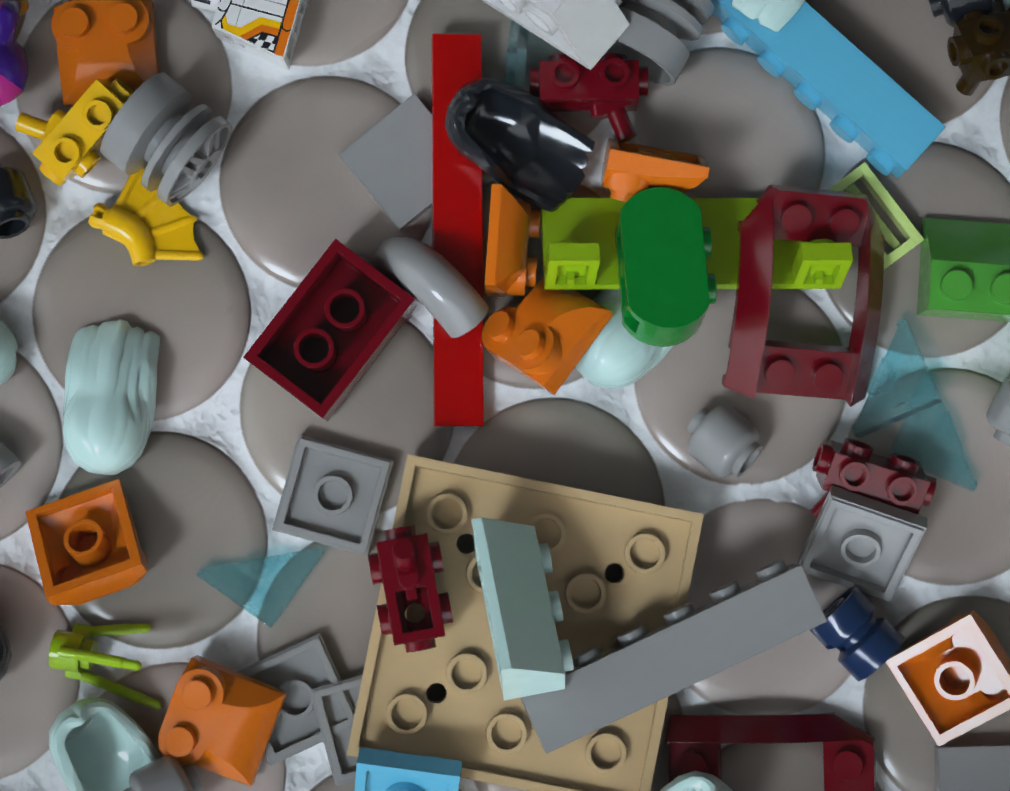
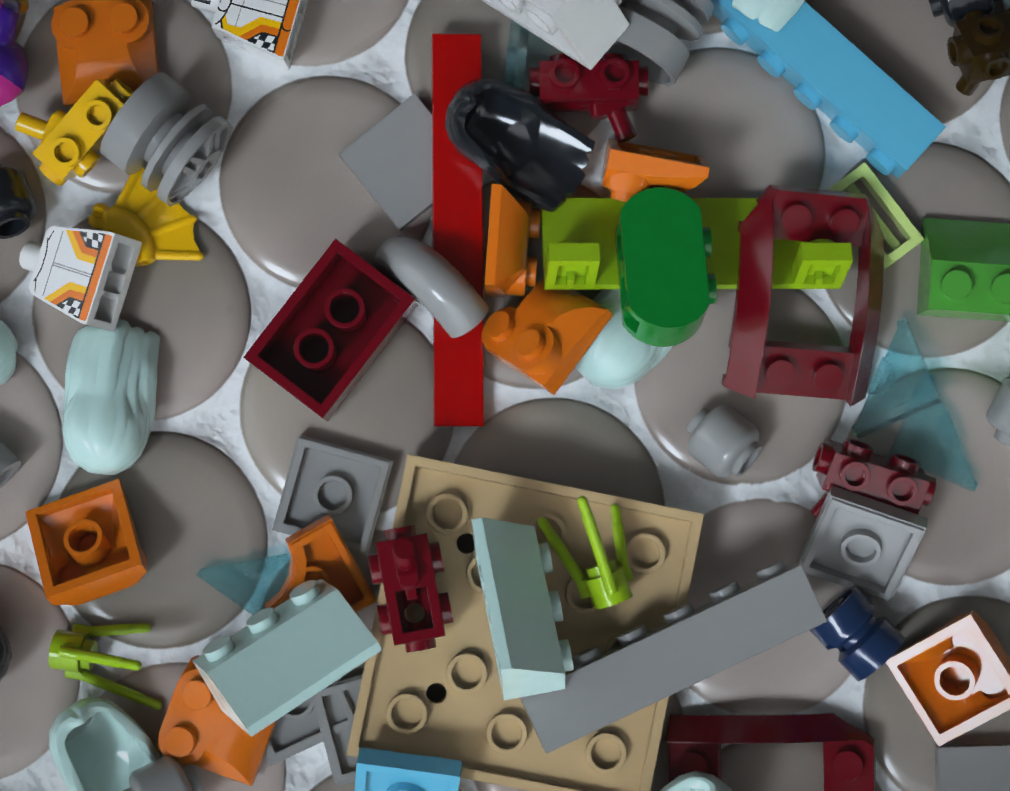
none -> white torso [19,226,143,332]
none -> light aqua slope [193,579,382,737]
none -> orange tile [264,514,377,613]
none -> lime plant [538,496,634,610]

